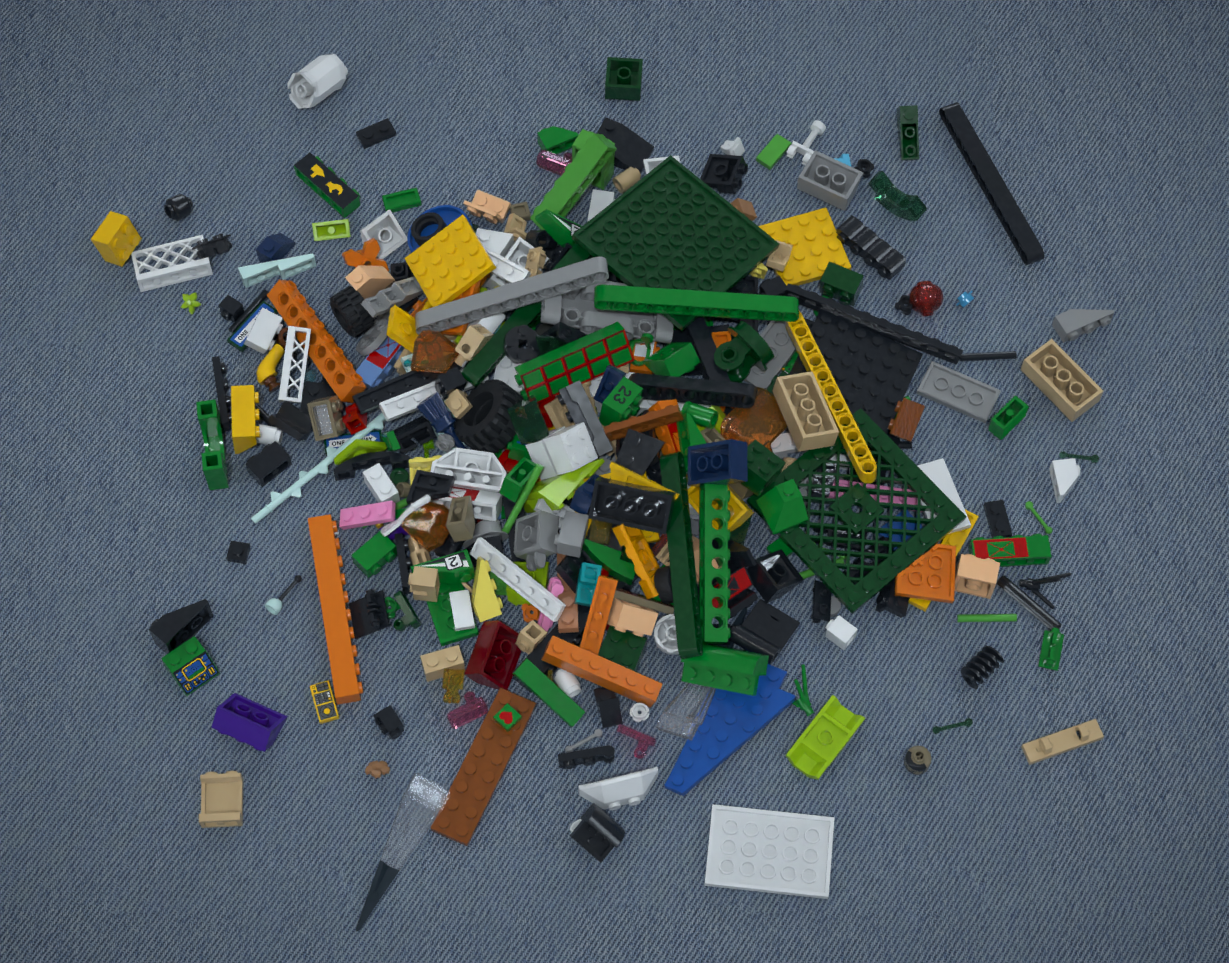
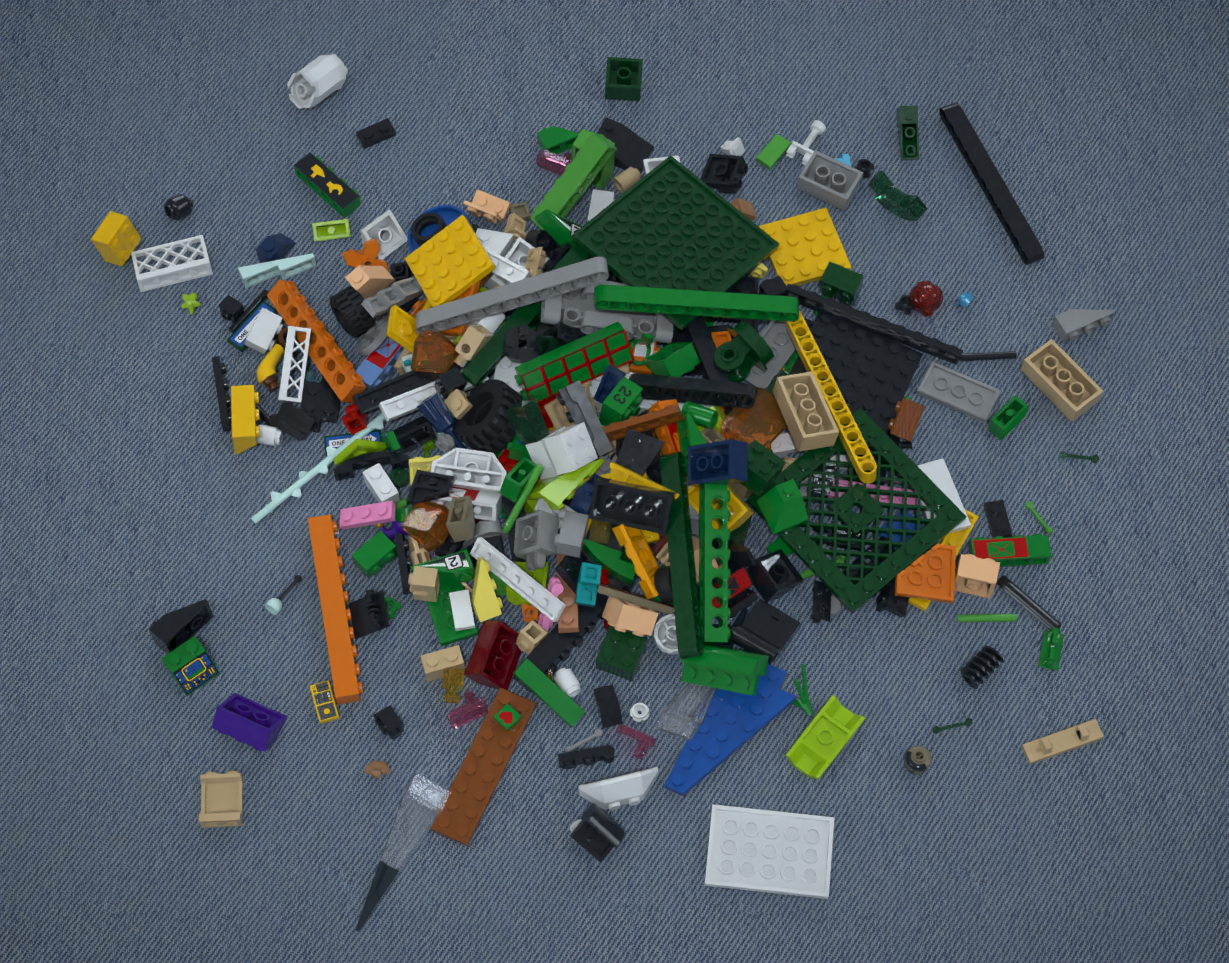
black hinge [192,233,232,259] -> none
green arch [196,399,229,490] -> none
black plate [226,541,251,564] -> none
black brick [245,441,292,487] -> none
dark tan piece [307,395,347,441] -> none
white piece [381,495,431,537] -> none
green tile [382,187,422,213] -> none
dark green piece [393,590,422,632] -> none
dark tan hinge [396,482,411,498] -> none
orange brick [541,636,662,708] -> none
orange plate [580,575,618,655] -> none
tan bracket [766,240,793,271] -> none
white brick [825,616,858,650] -> none
black brick [836,215,906,280] -> none
black plant [1019,572,1071,609] -> none
white slope [1049,458,1080,503] -> none

